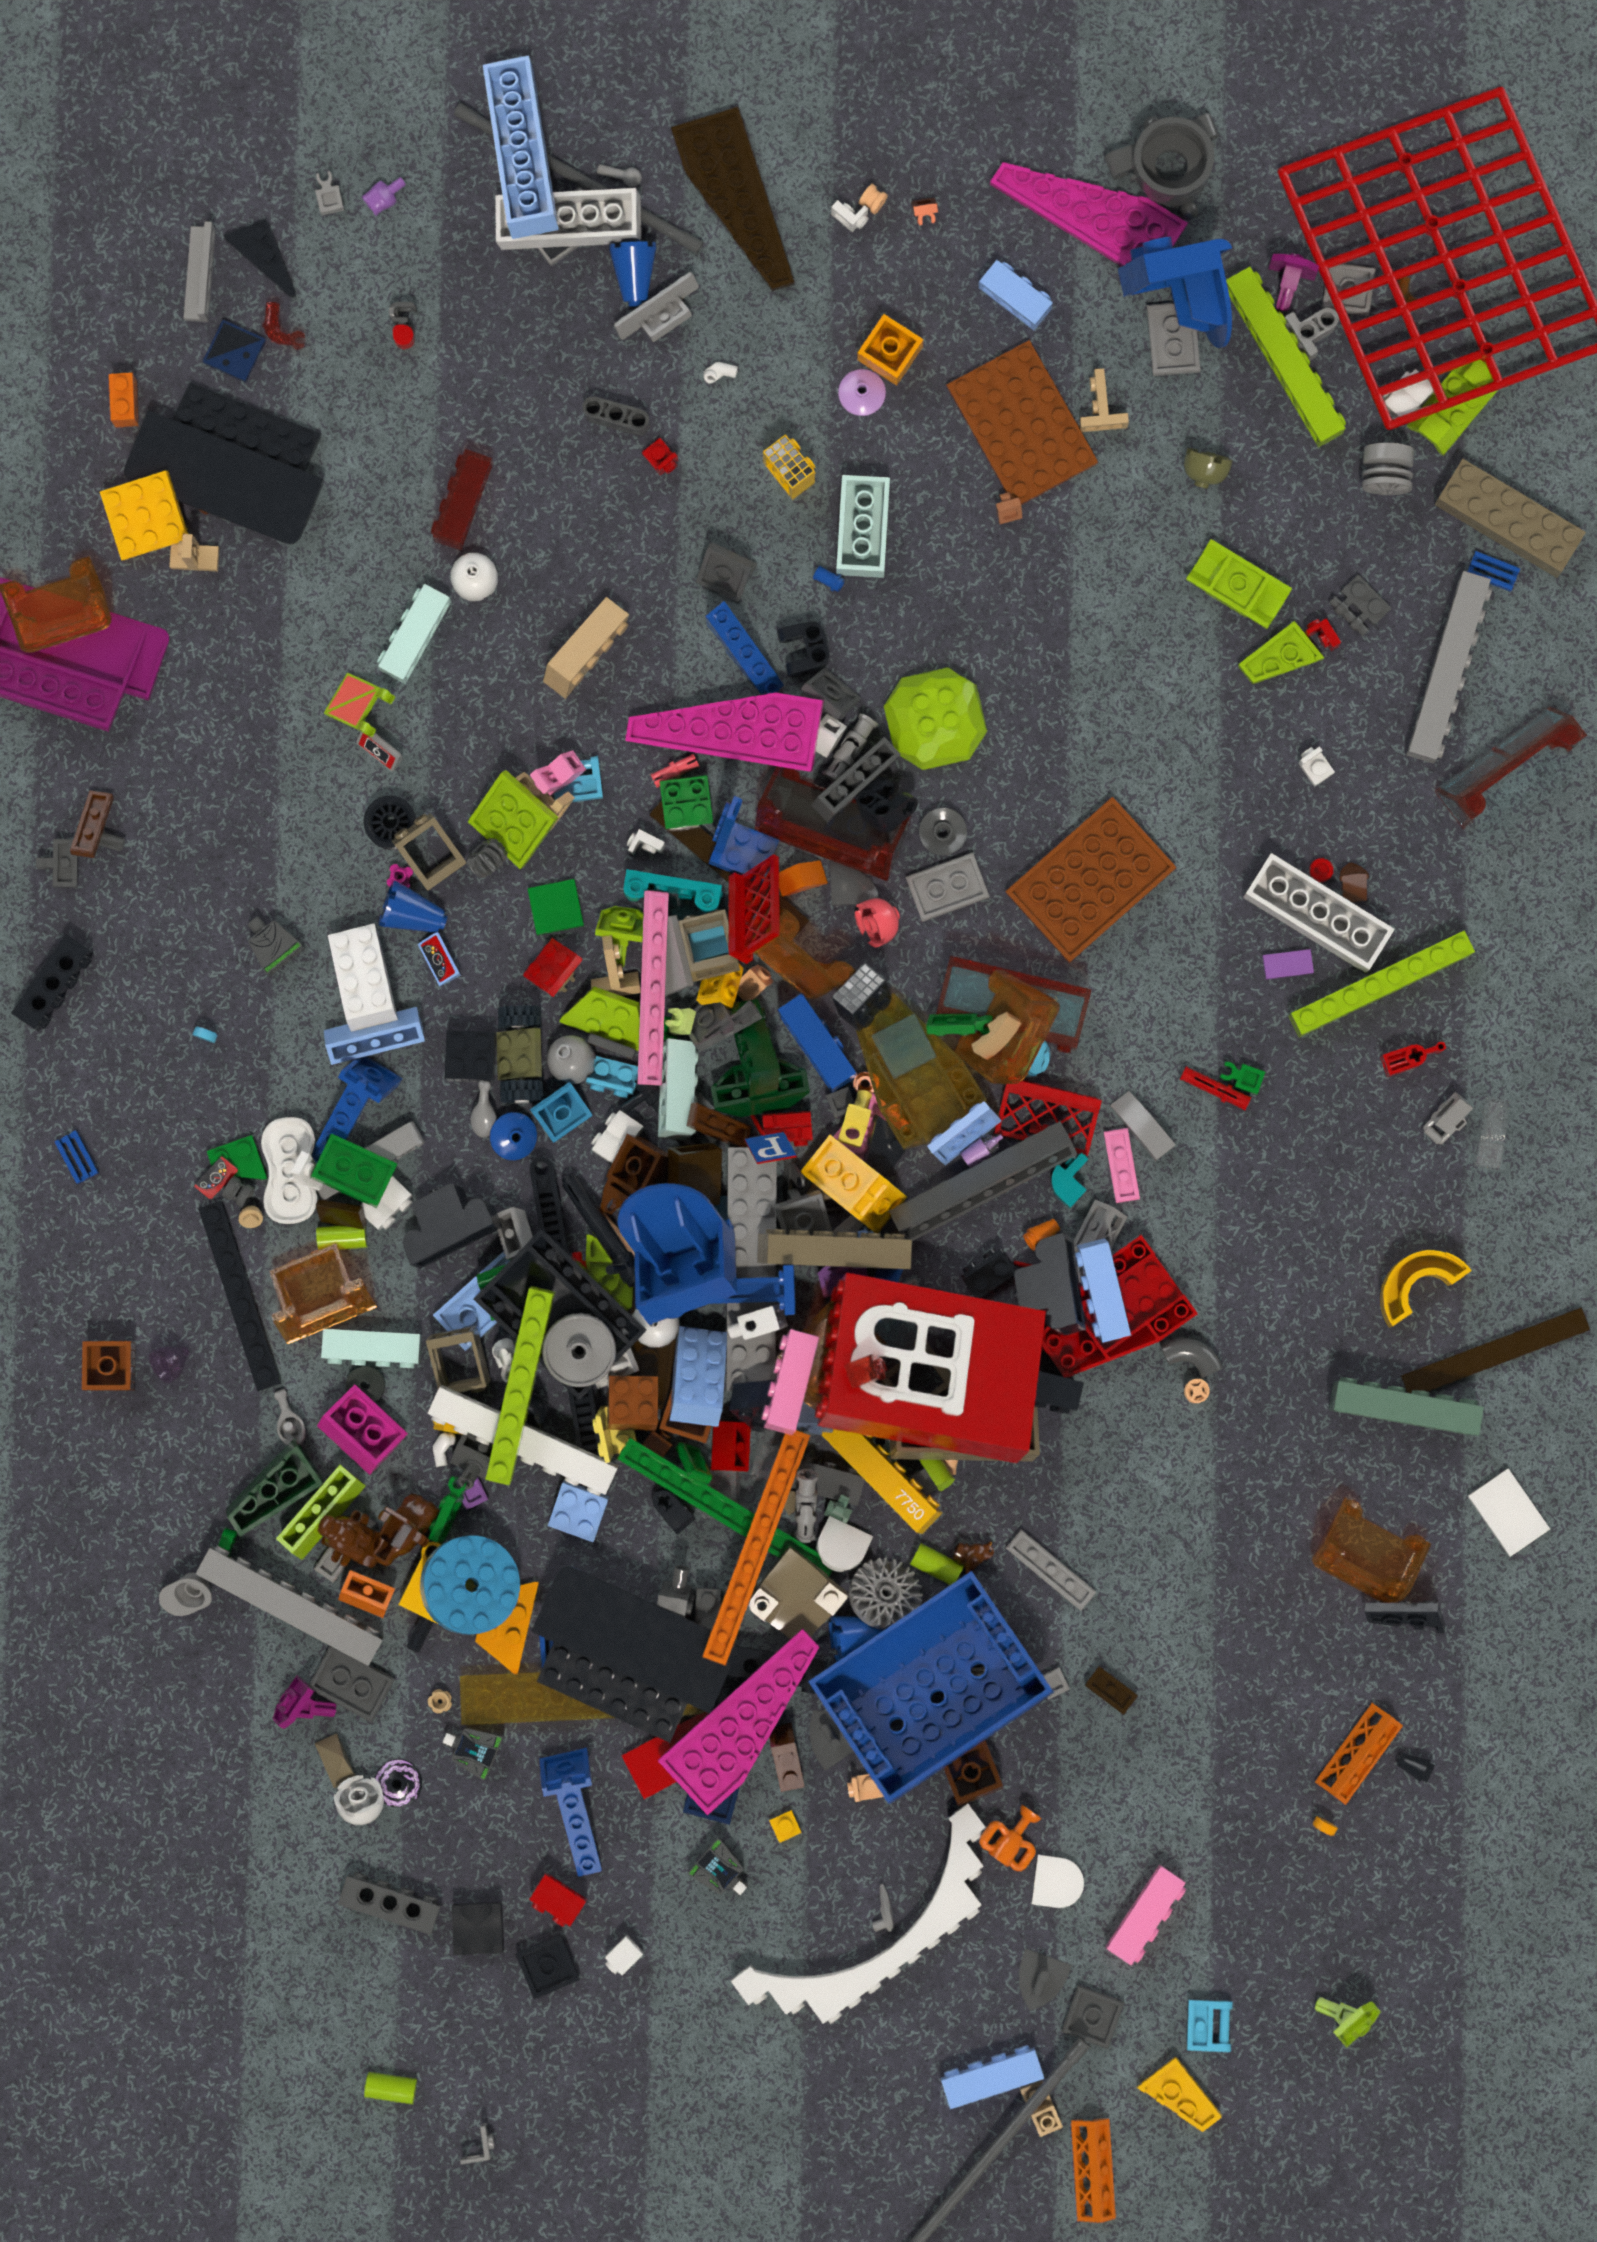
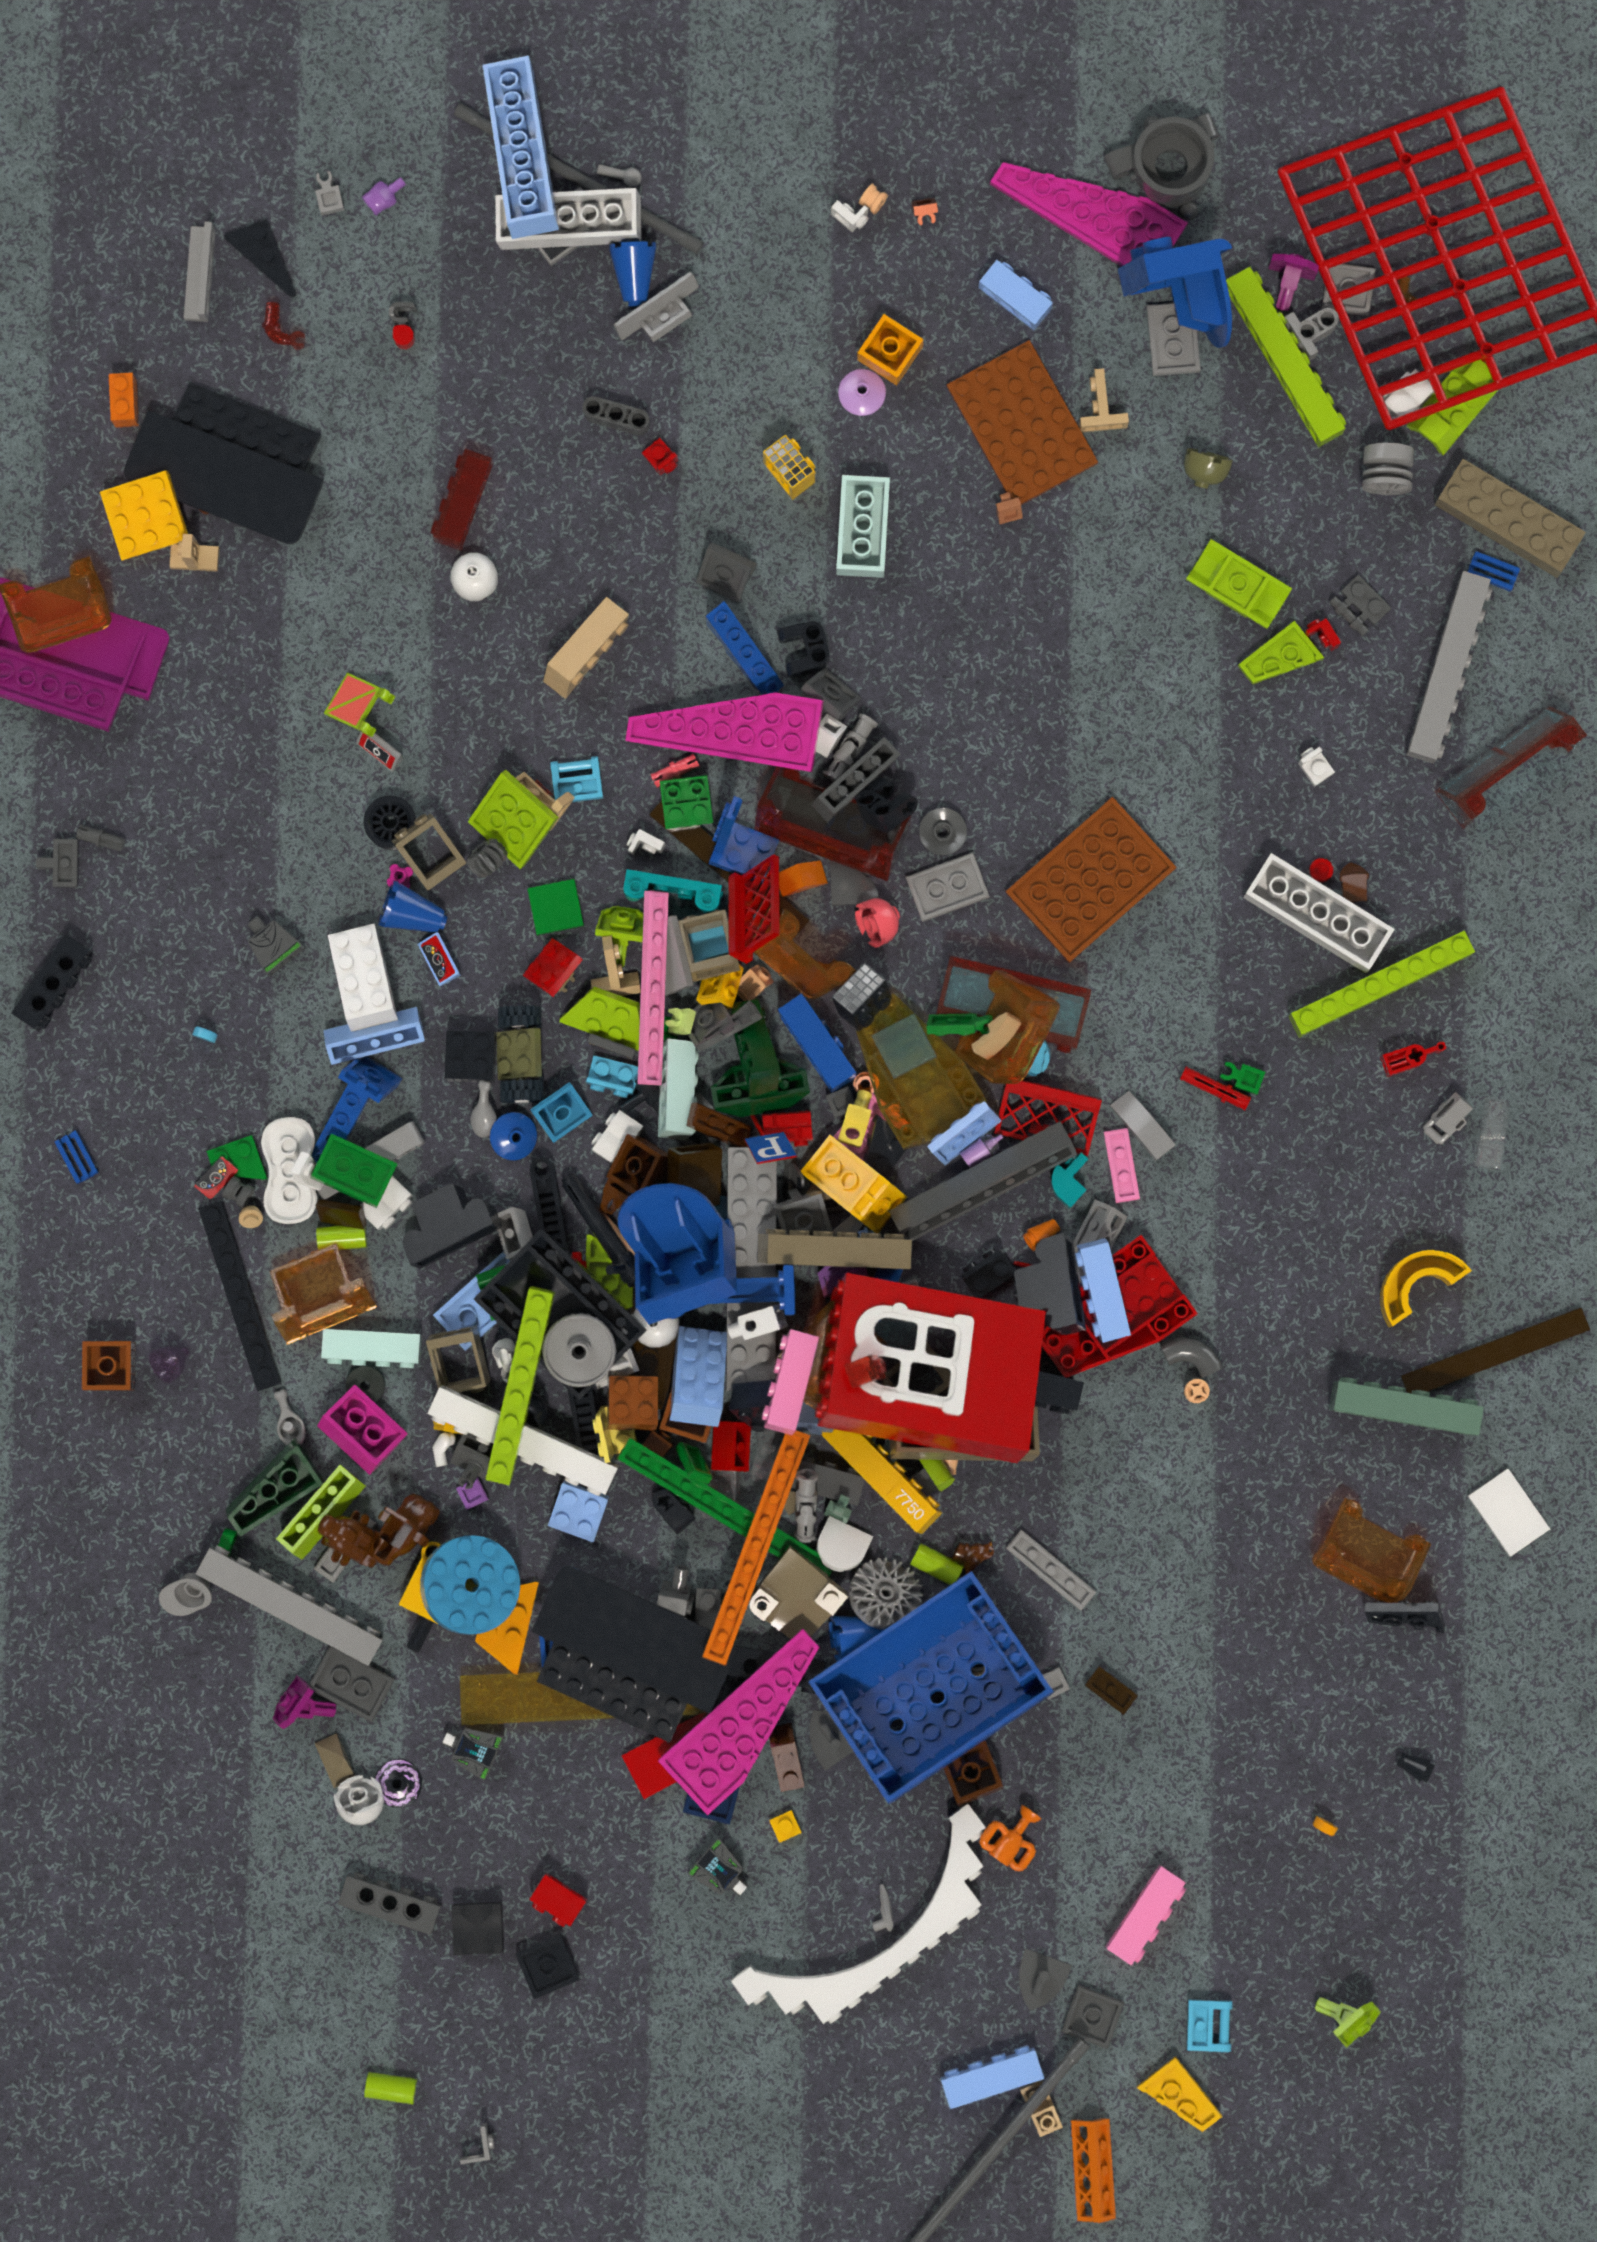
reddish brown tile [70,790,114,858] -> none
tile [202,320,266,383] -> none
orange brick [338,1570,395,1618] -> none
light aqua brick [378,584,451,684] -> none
green plate [428,1476,468,1543] -> none
tan plate [428,1689,452,1714] -> none
bright pink brick [530,750,586,796] -> none
blue bracket [539,1748,602,1877] -> none
light grey cylinder [547,1035,596,1084] -> none
white brick [605,1935,644,1975] -> none
dark brown wing [671,107,795,291] -> none
white arm [703,362,738,383] -> none
blue pin [813,566,845,592] -> none
light nougat bracket [847,1774,884,1802] -> none
lime rock [884,667,987,770] -> none
white tile [1031,1854,1084,1908] -> none
medium lavender tile [1262,949,1314,980] -> none
orange fence [1315,1703,1403,1805] -> none

